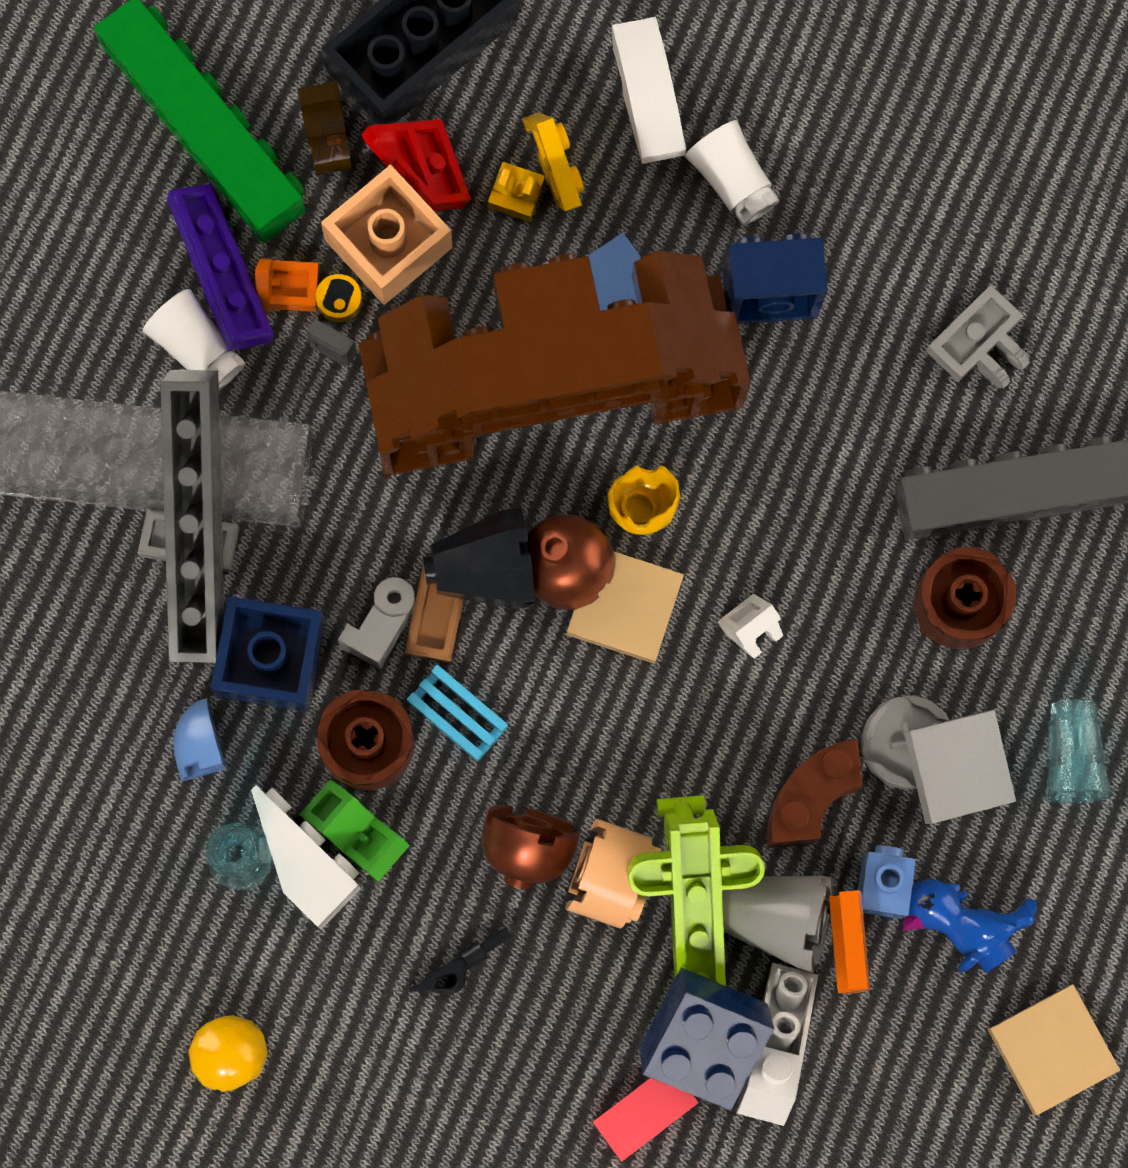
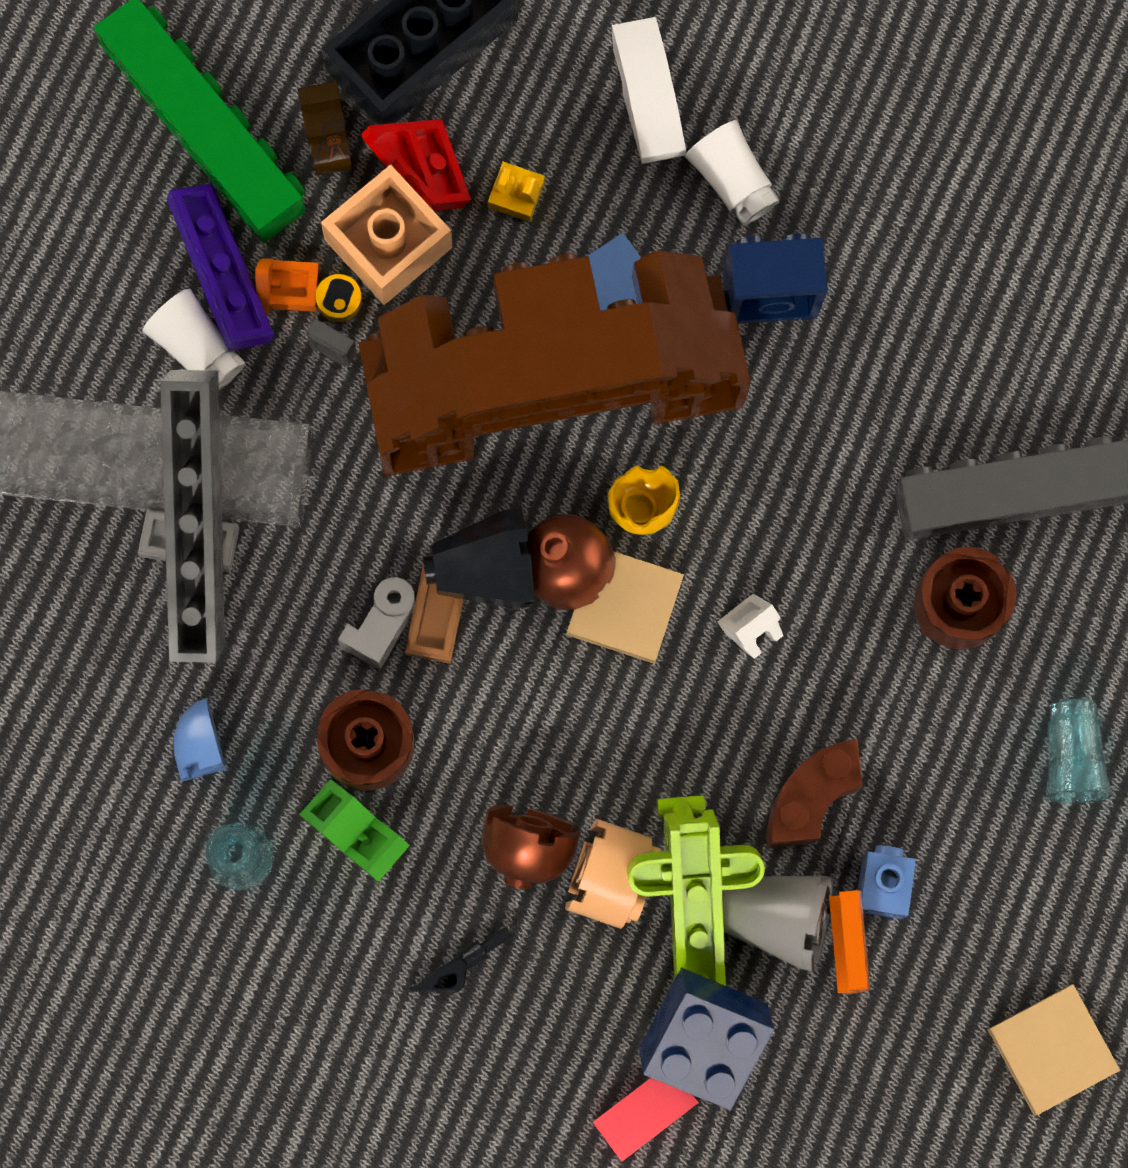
yellow hair [188,1015,268,1092] -> none
dark blue brick [211,596,326,712] -> none
white slope [251,785,361,929] -> none
medium azure tile [406,664,508,762] -> none
yellow wing [522,112,584,211] -> none
white slope [737,963,818,1126] -> none
light grey tile [861,695,949,789] -> none
blue animal [903,879,1038,973] -> none
light grey tile [904,710,1016,824] -> none
light grey hinge [926,285,1030,389] -> none

